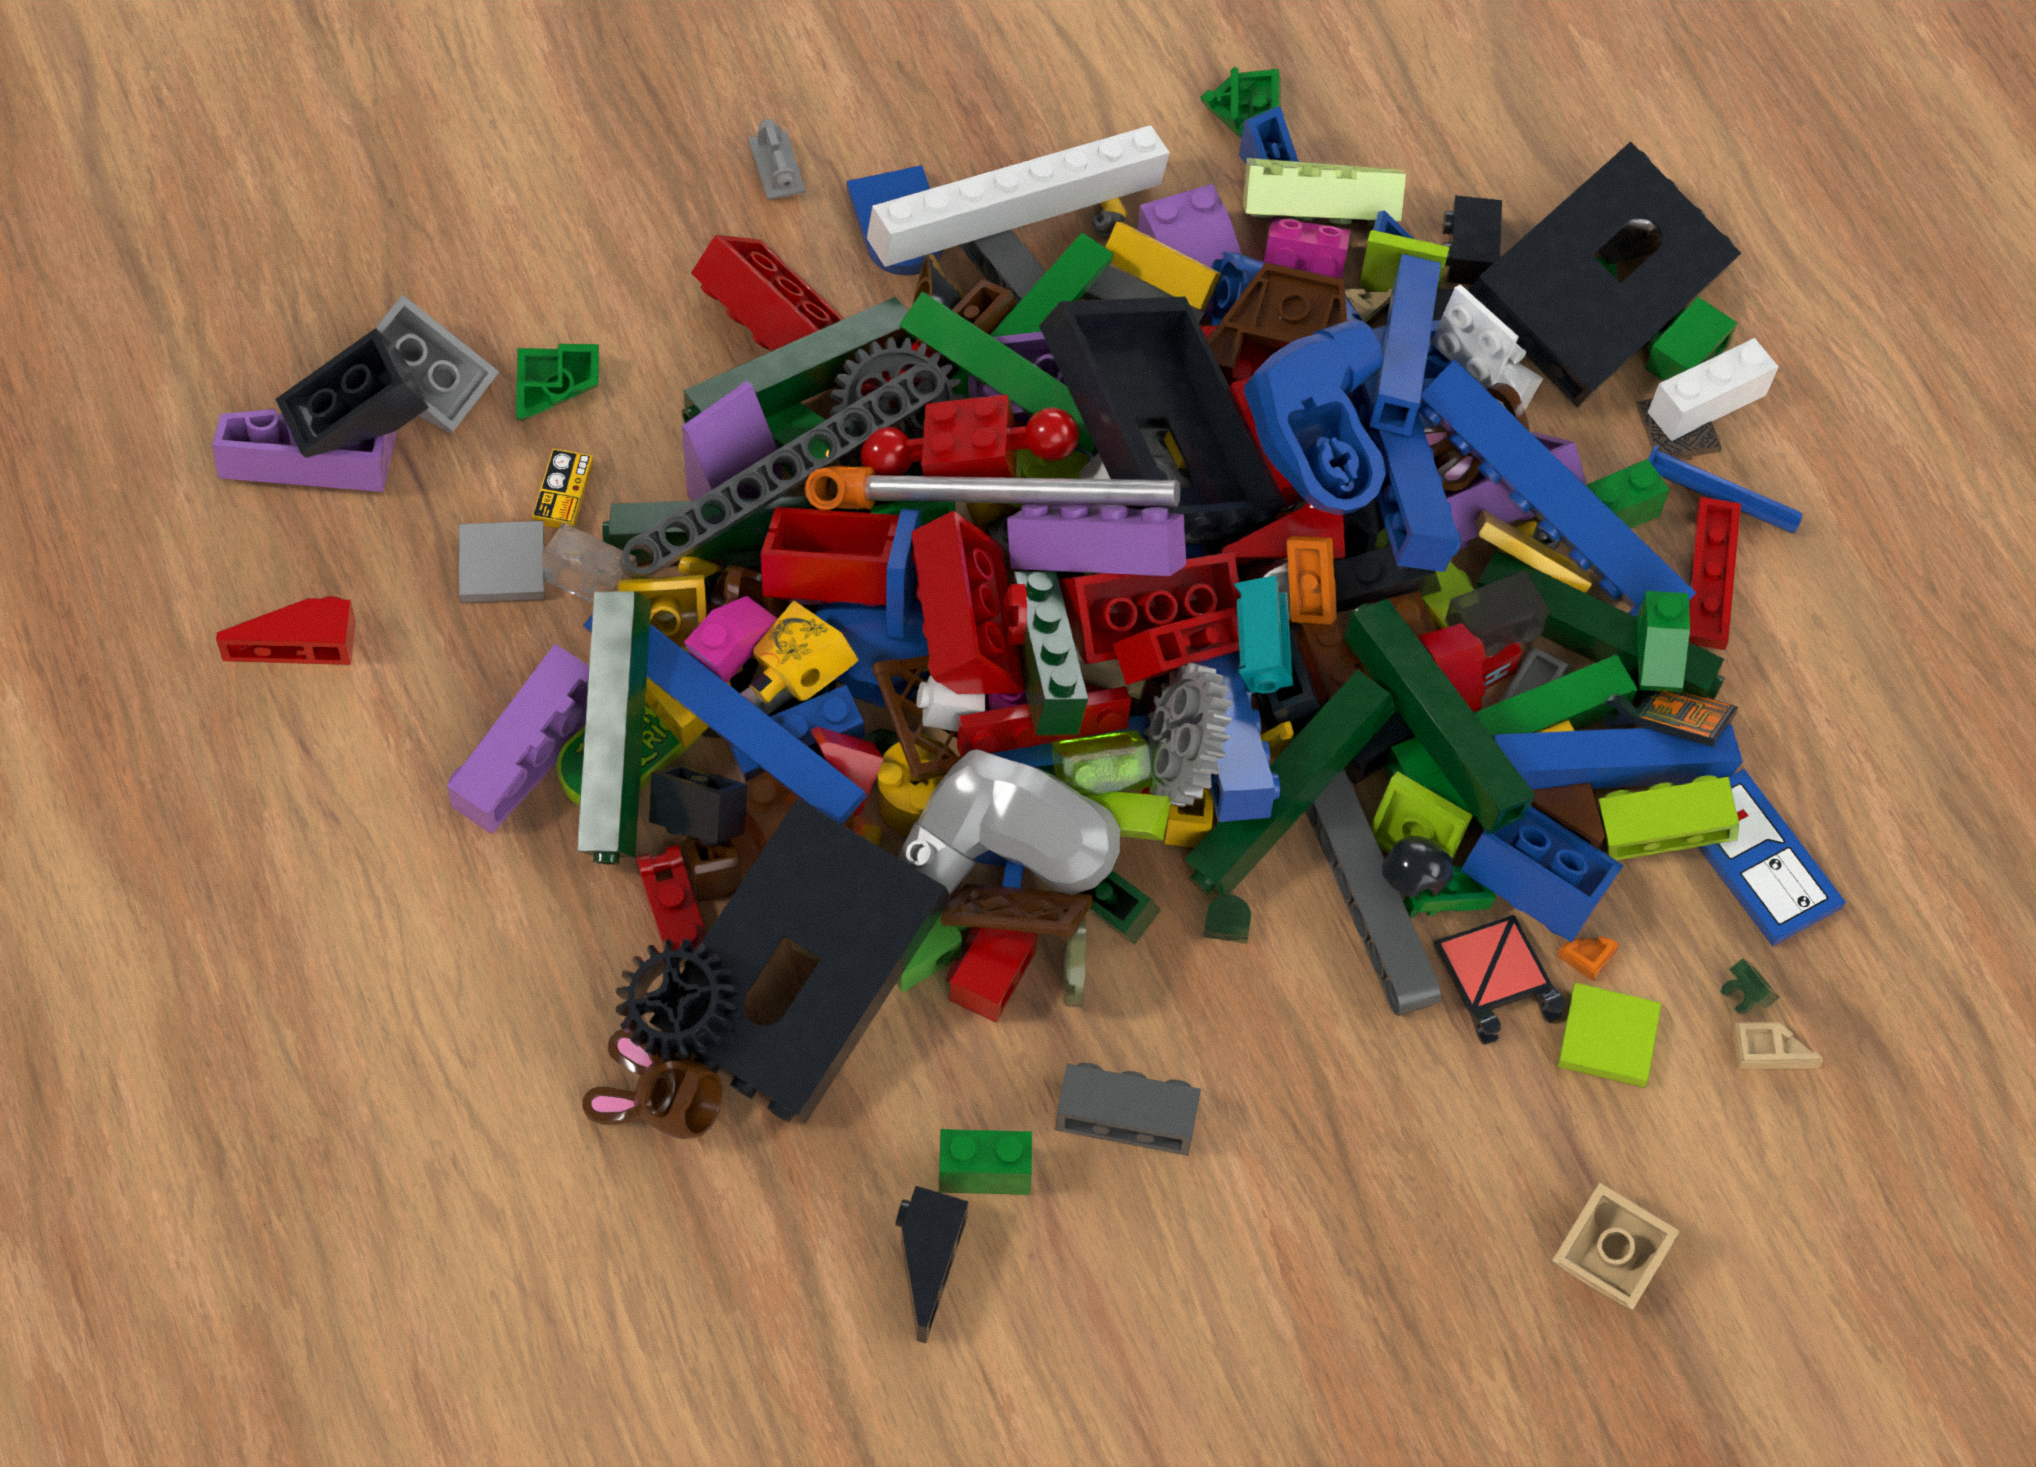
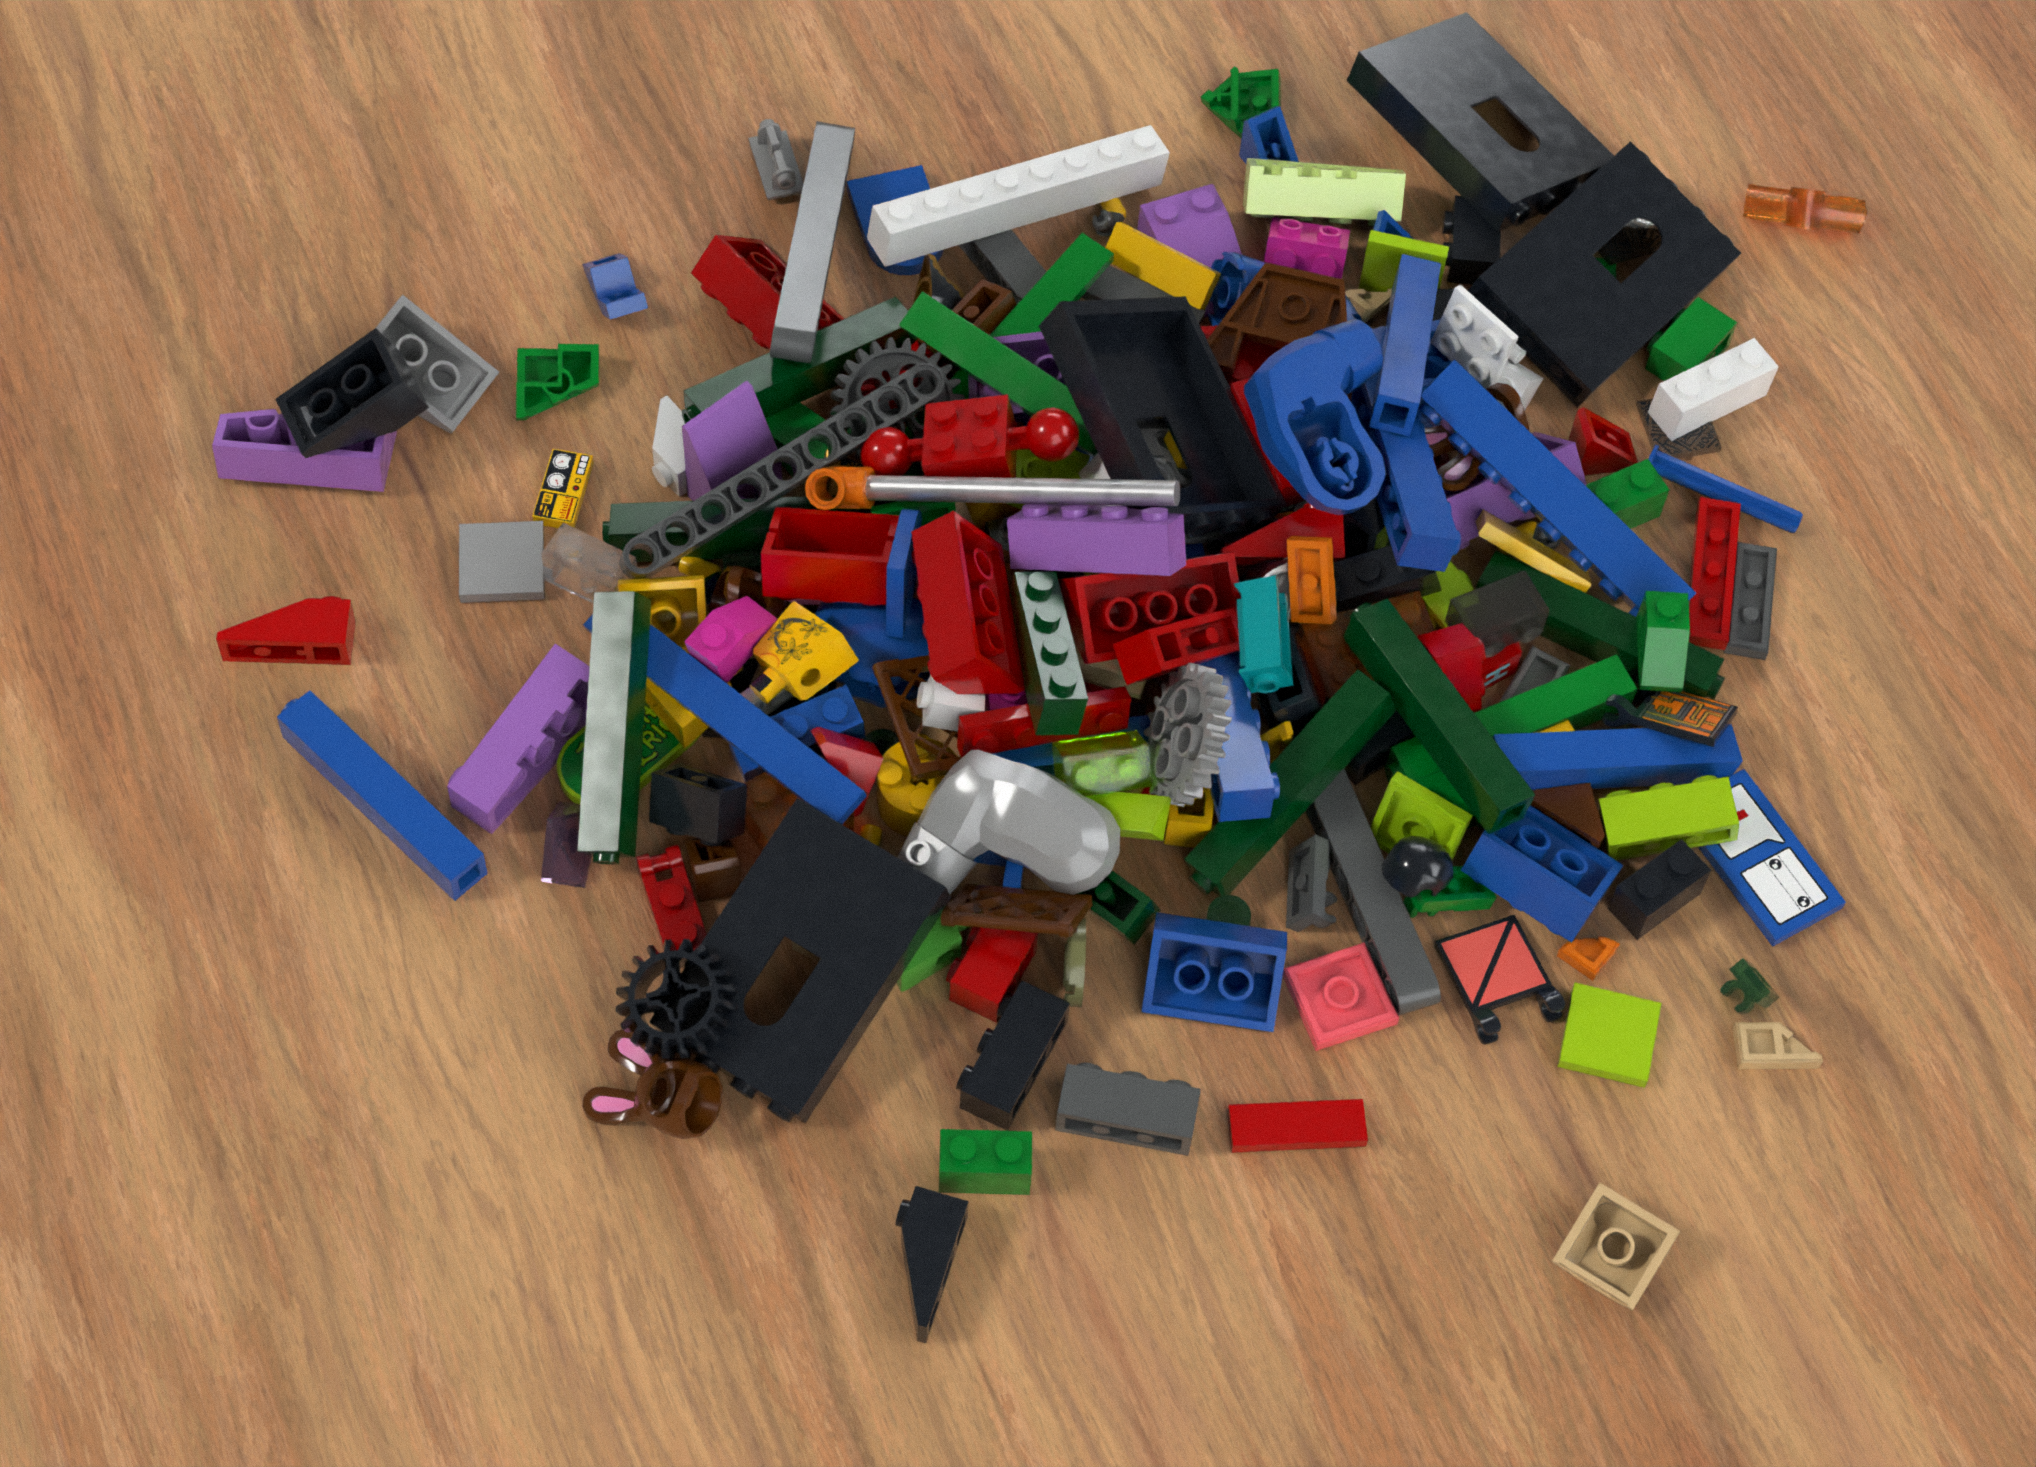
red tile [1001,584,1027,645] -> none
none -> blue brick [277,690,488,901]
none -> slope [541,801,592,888]
none -> slope [582,253,648,320]
none -> white slope [652,396,687,497]
none -> beam [770,121,855,364]
none -> black brick [956,981,1070,1131]
none -> blue slope [1142,912,1287,1032]
none -> red tile [1227,1099,1368,1153]
none -> coral tile [1283,942,1399,1051]
none -> dark grey plate [1286,835,1337,932]
none -> black panel [1347,12,1614,232]
none -> red slope [1568,407,1638,476]
none -> black brick [1608,839,1711,940]
none -> dark grey tile [1724,542,1777,660]
none -> clear orange piece [1743,184,1867,233]

